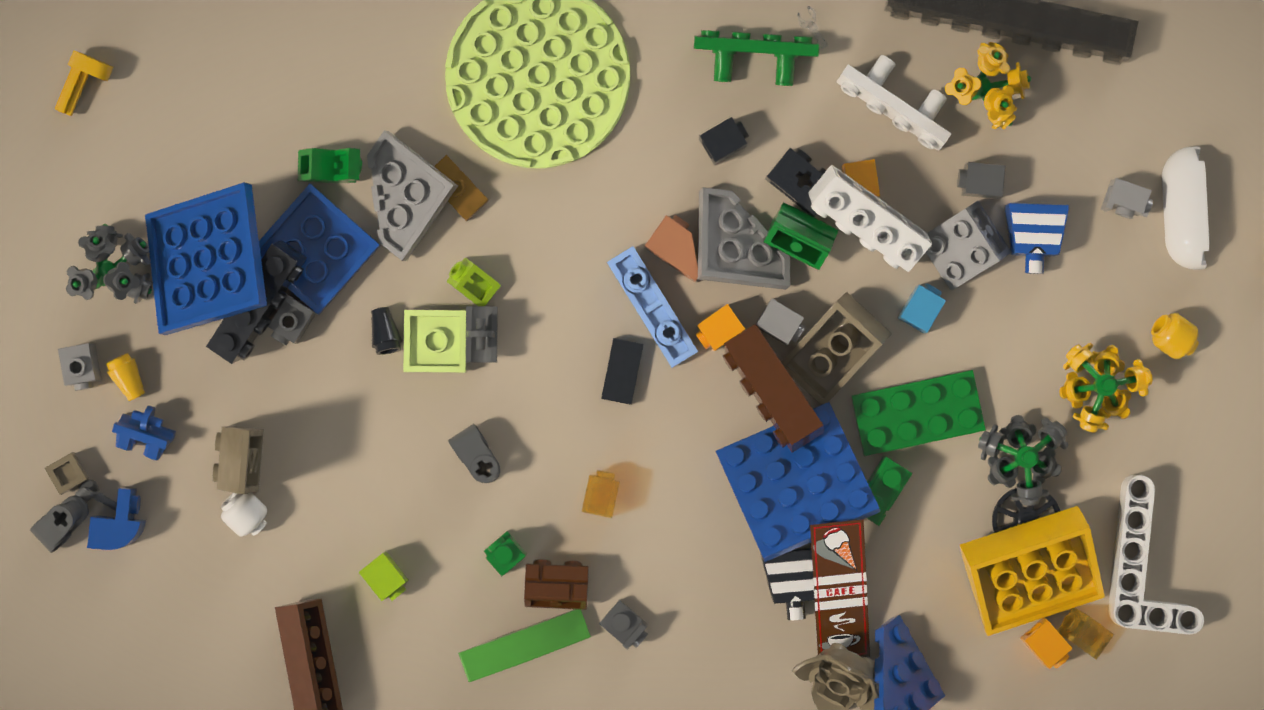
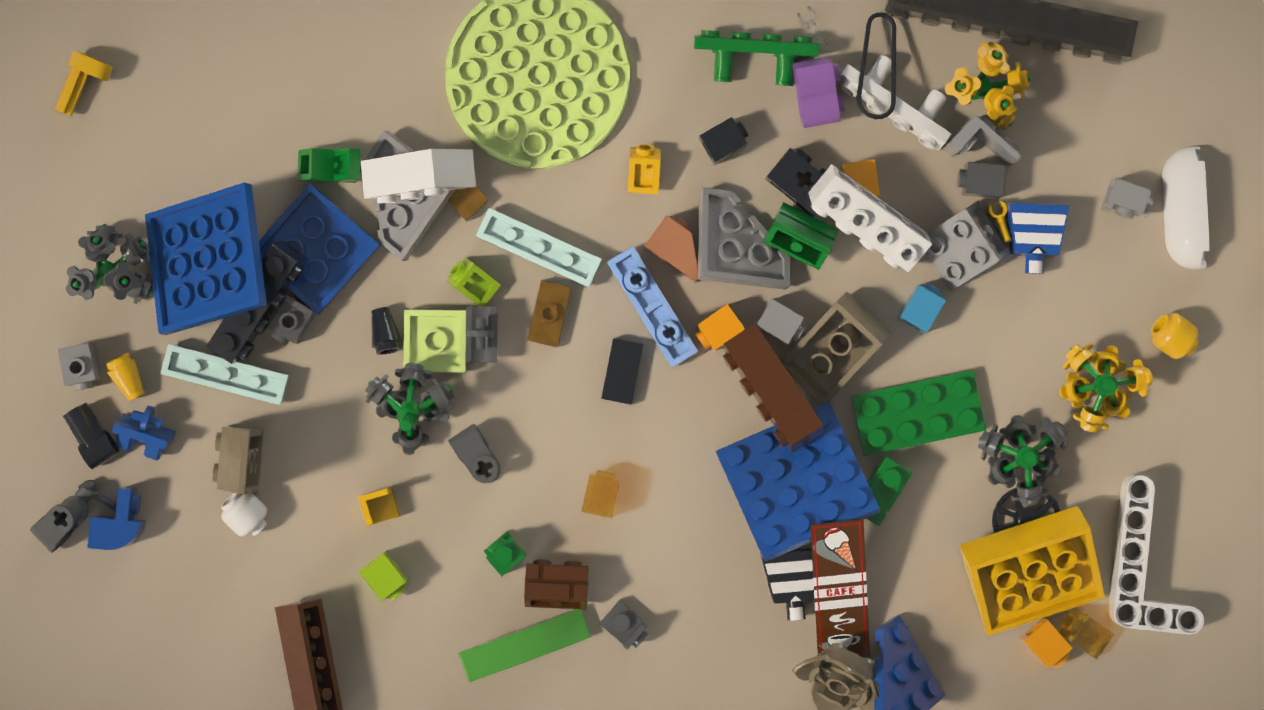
dark tan plate [45,452,89,495] -> none
none -> black piece [63,403,120,469]
none -> light aqua plate [160,344,290,405]
none -> yellow panel [358,487,400,526]
none -> white wedge [361,149,476,204]
none -> dark grey plant [365,362,455,455]
none -> light aqua plate [476,208,602,287]
none -> pearl gold plate [527,280,571,348]
none -> yellow bracket [628,144,661,194]
none -> medium lavender brick [793,57,845,128]
none -> black piece [856,12,896,119]
none -> light grey bracket [942,114,1022,166]
none -> yellow hand [986,201,1012,243]

